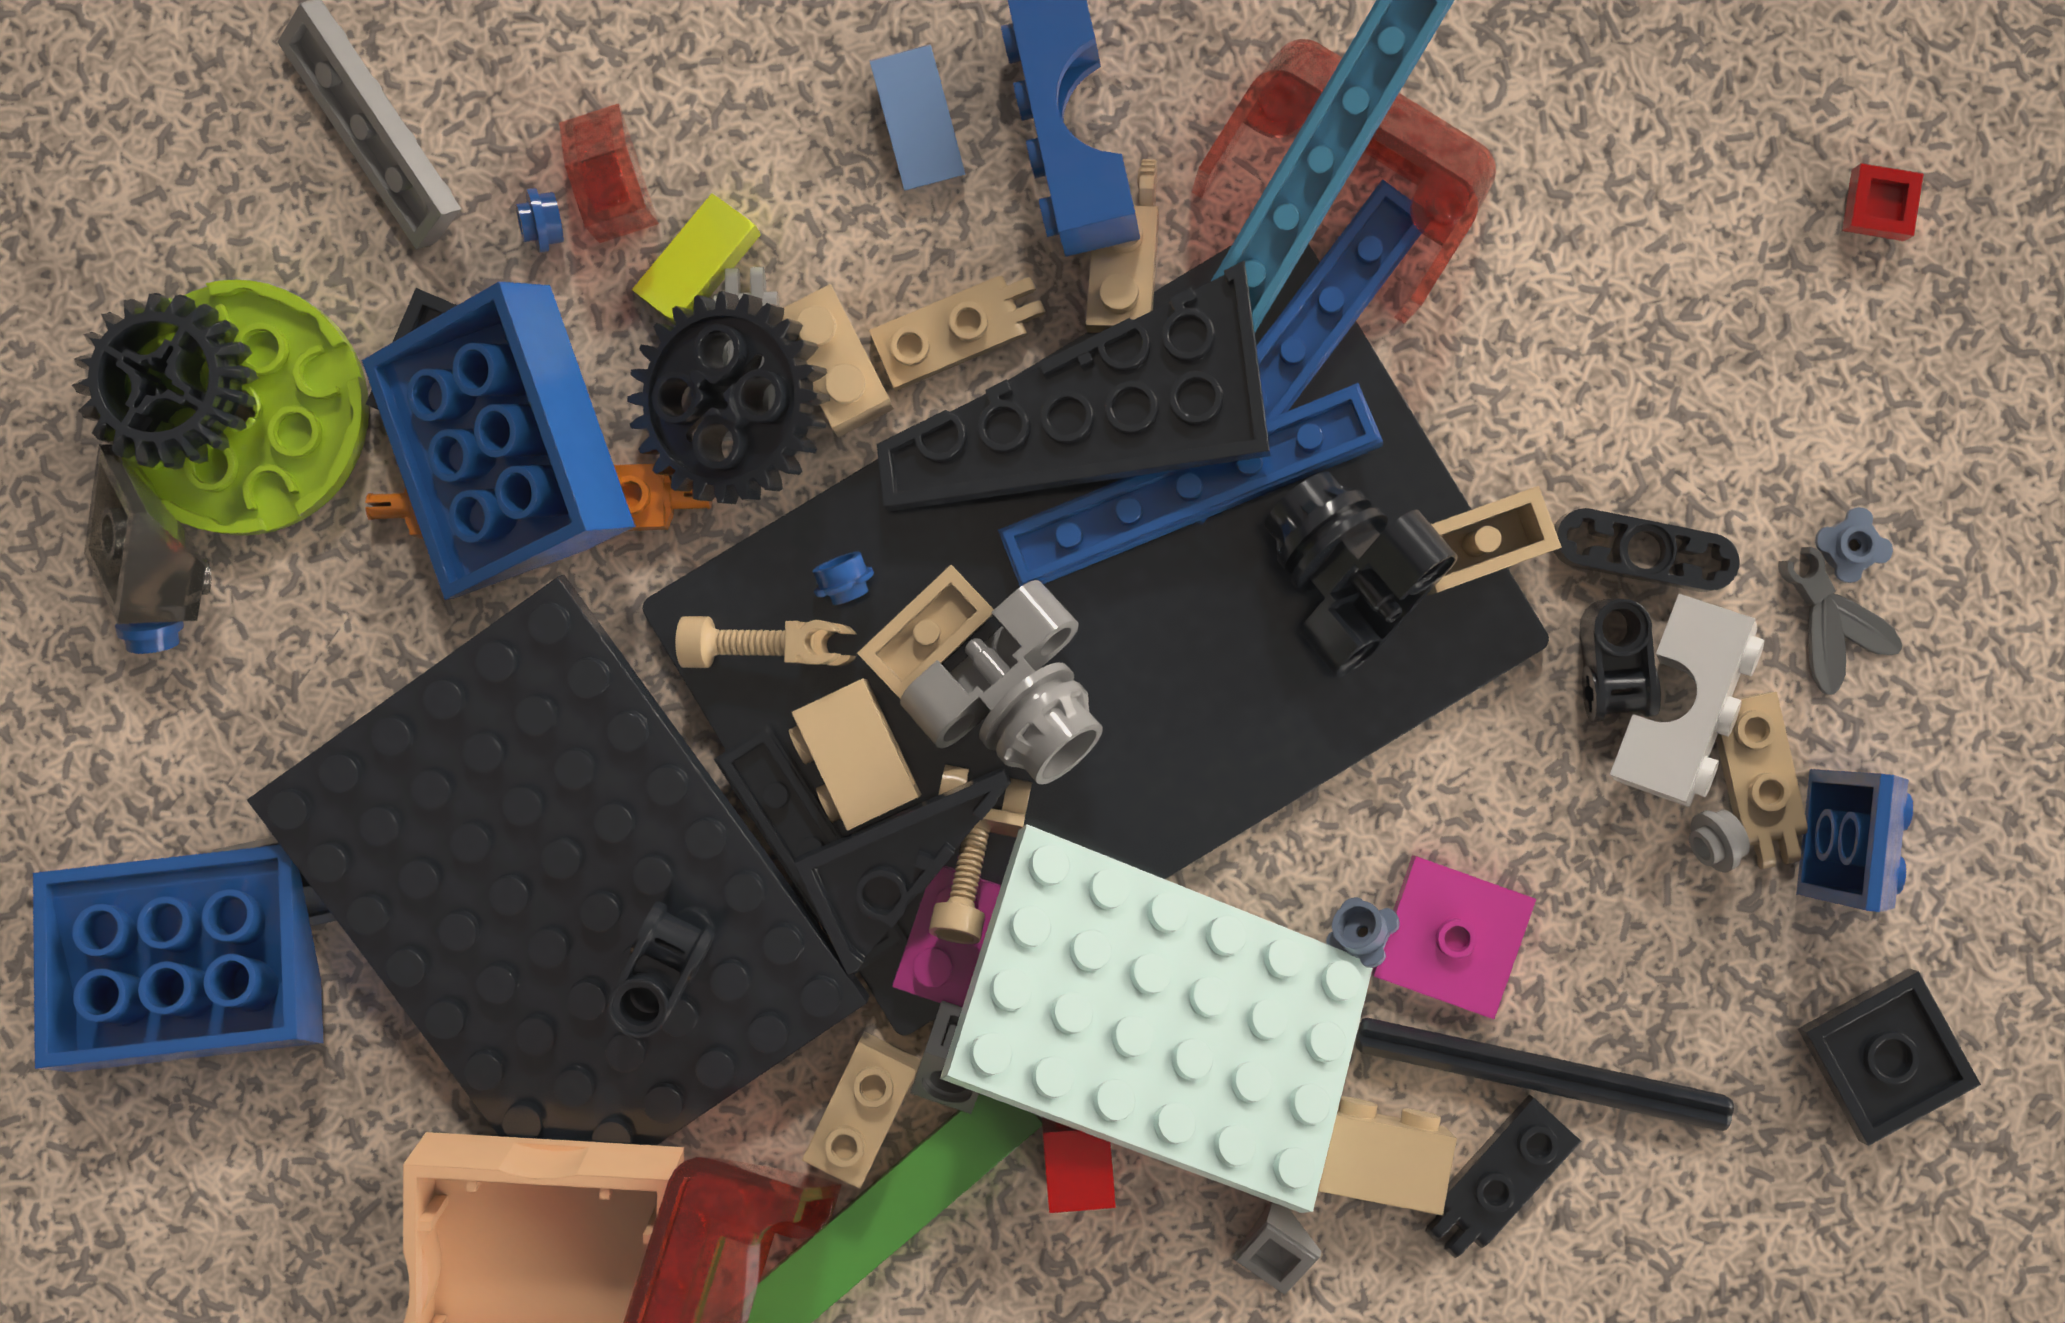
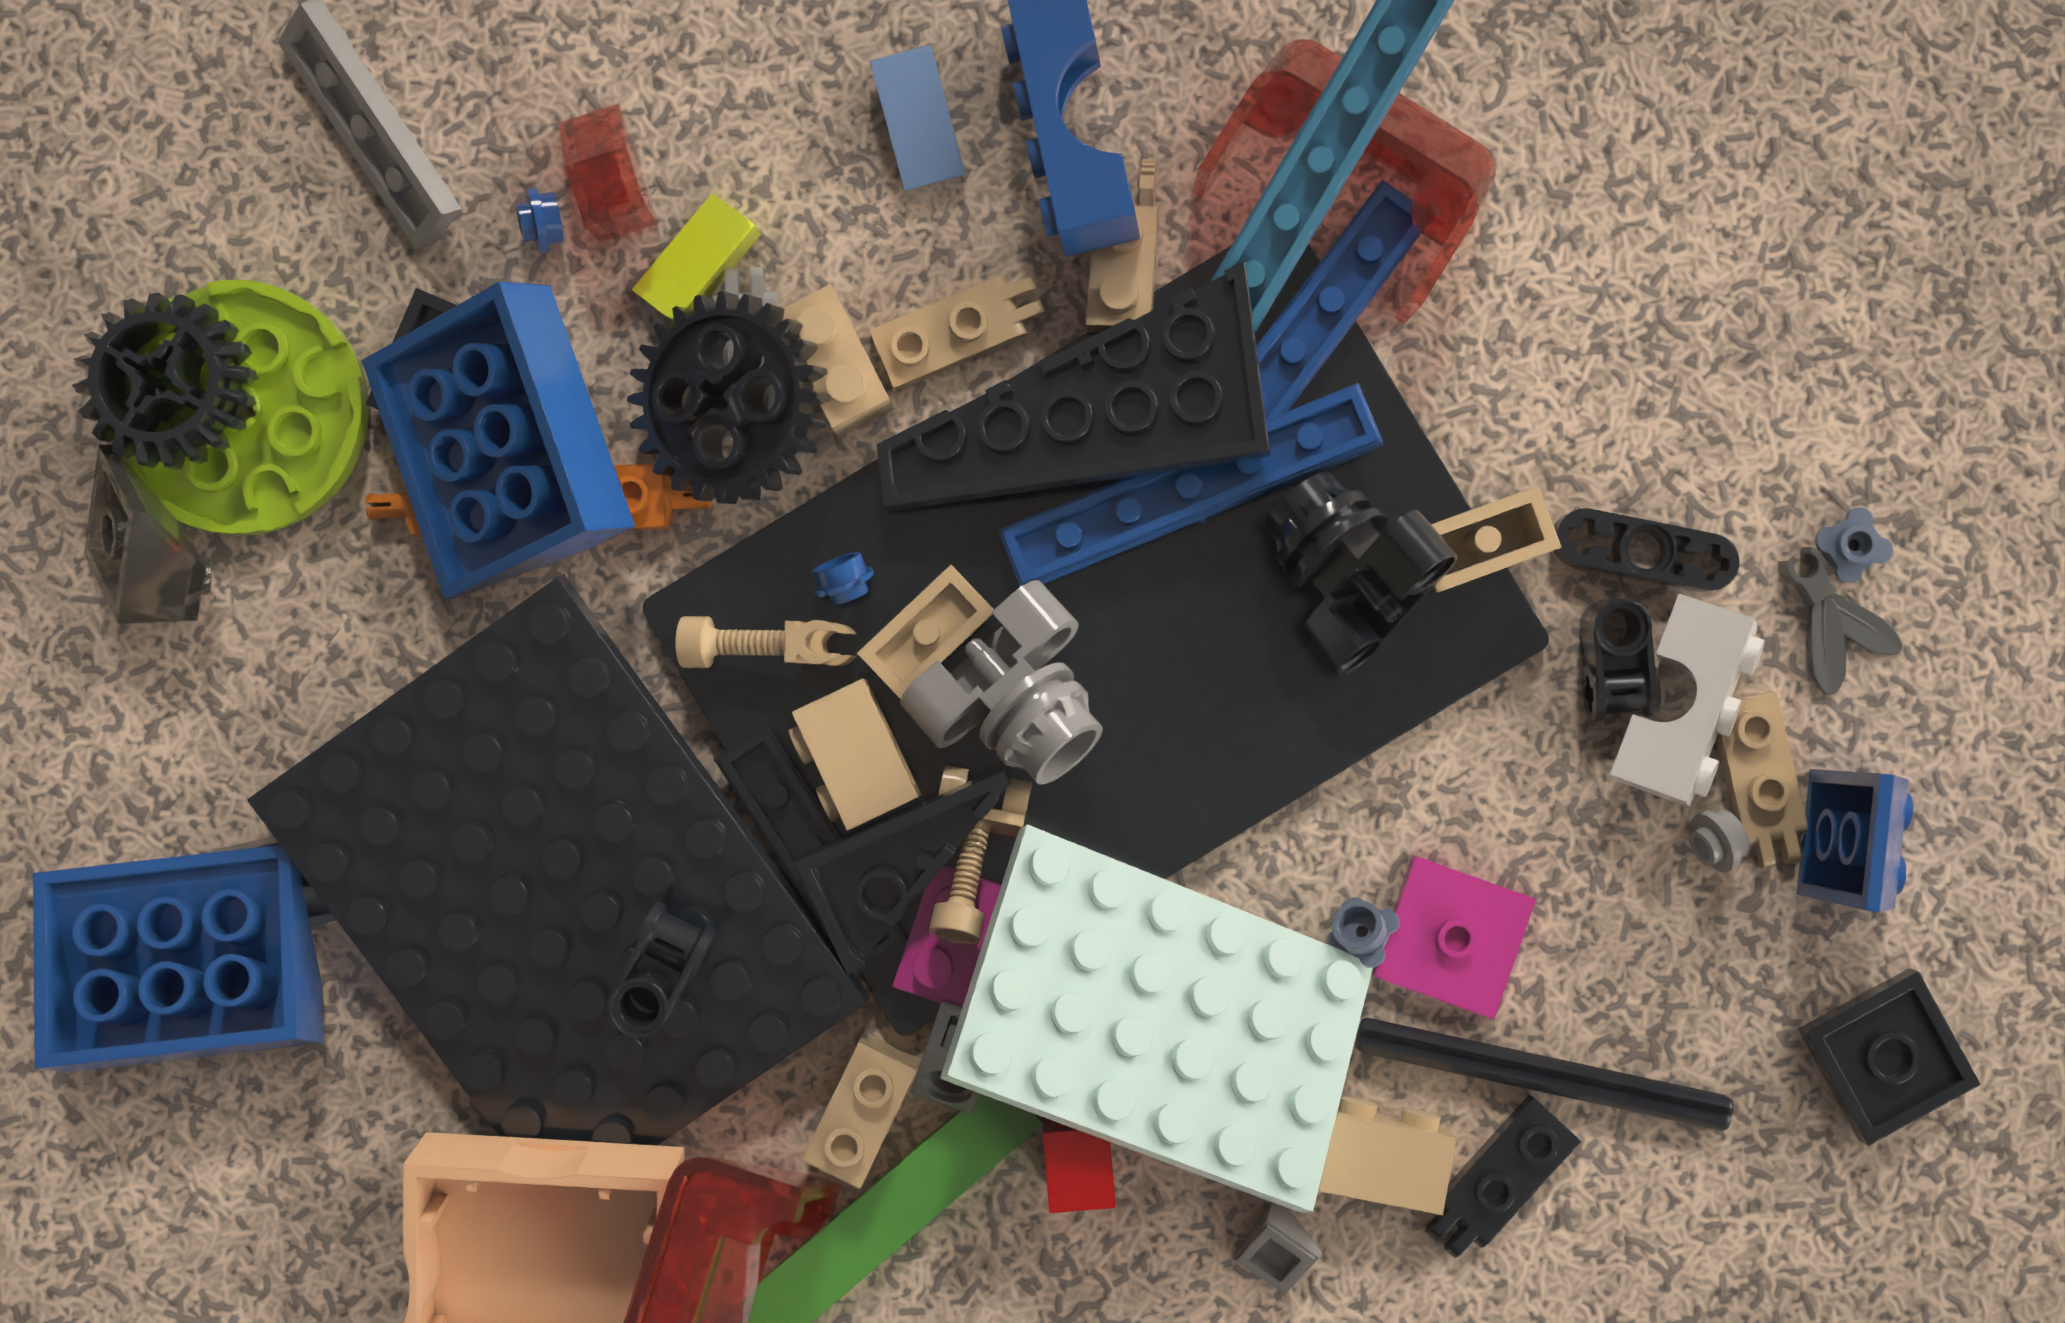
blue plate [115,603,184,654] -> none
red plate [1842,163,1924,241] -> none

